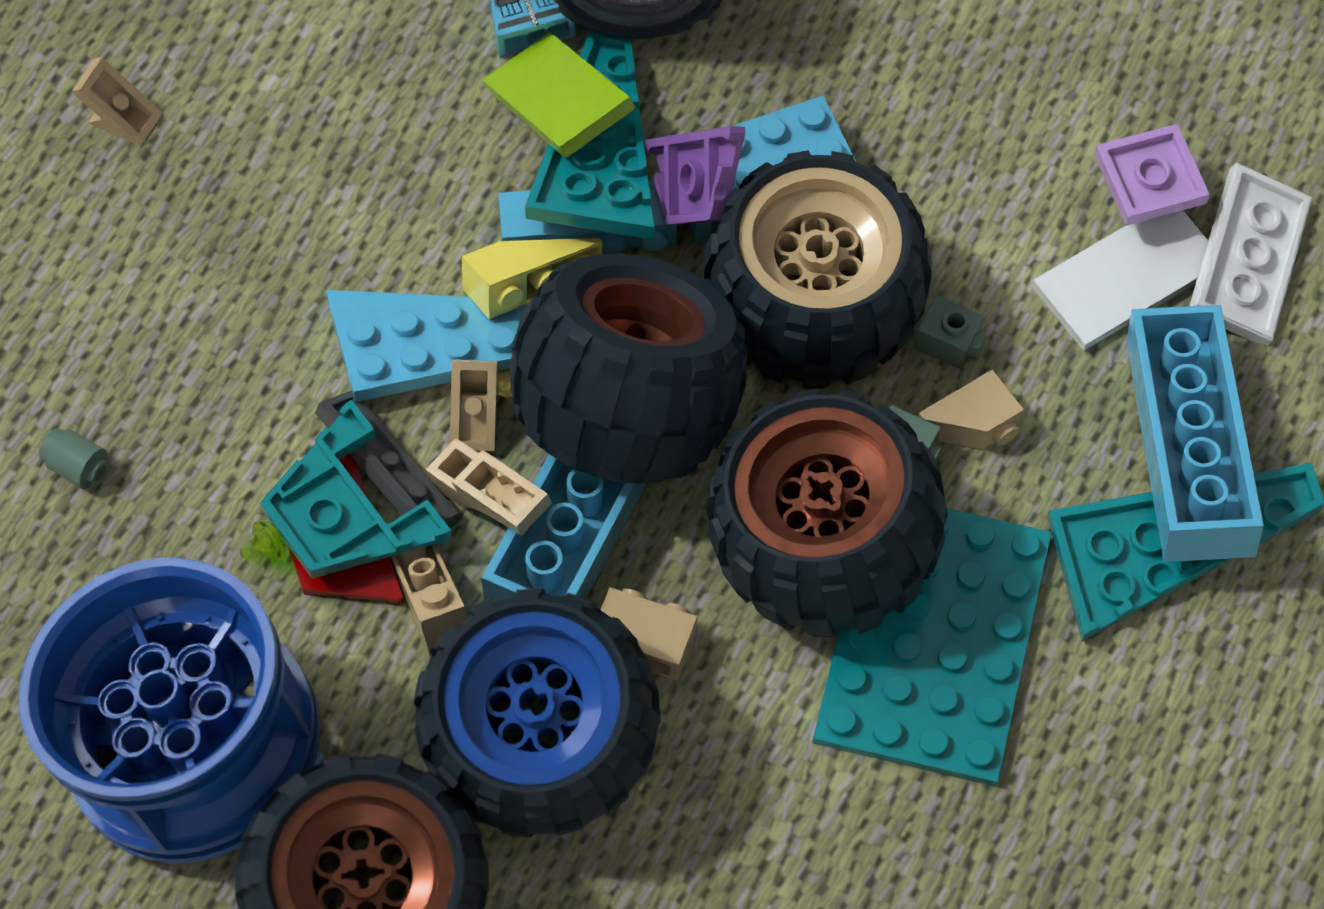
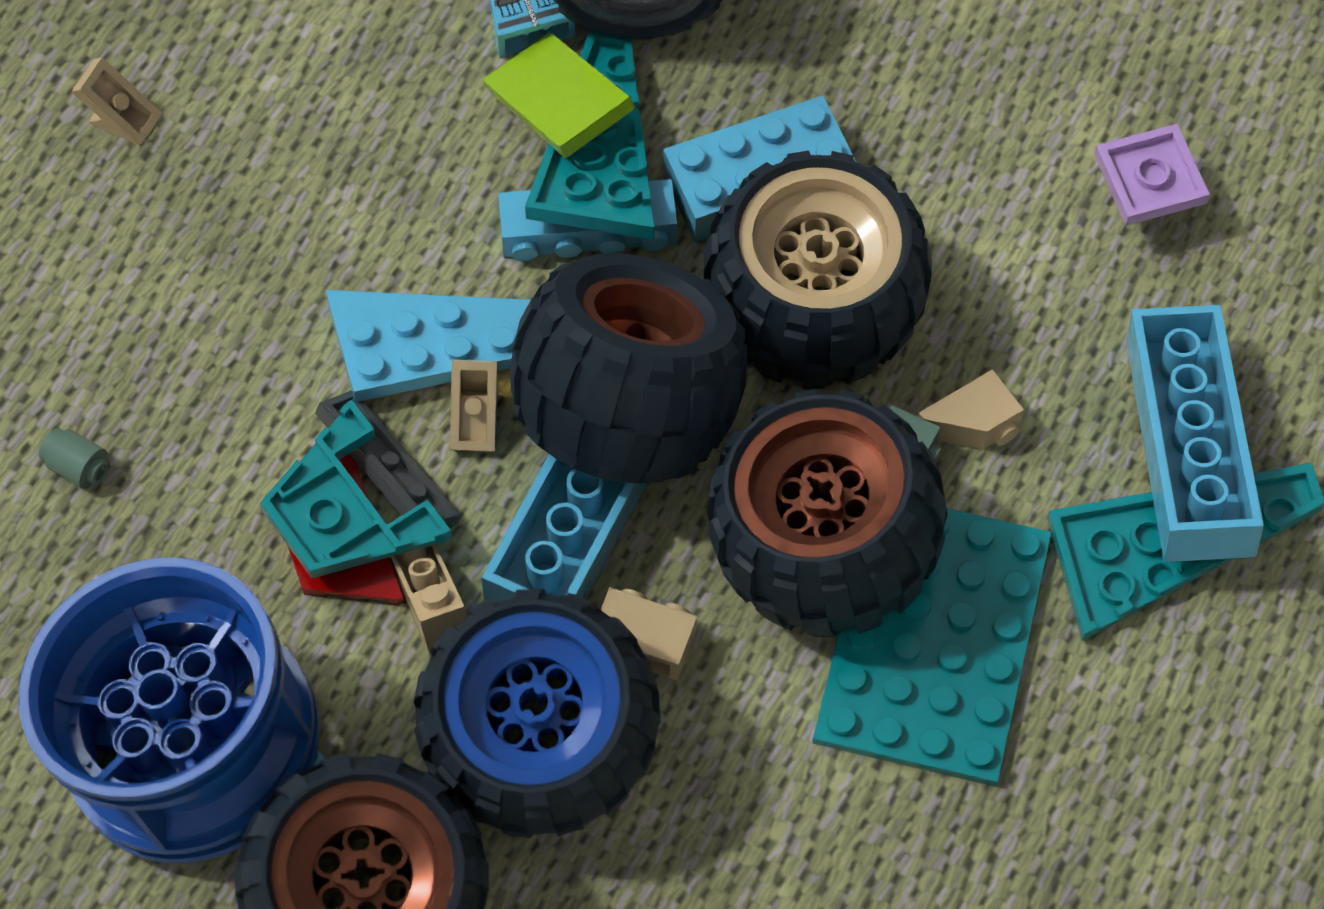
clear neon green plate [240,519,286,563] -> none
tan slope [426,438,552,536] -> none
light yellow slope [462,238,602,319] -> none
medium lavender wing [644,126,746,225] -> none
sand green brick [914,295,987,370] -> none
white tile [1032,210,1208,351] -> none
white tile [1189,162,1313,346] -> none

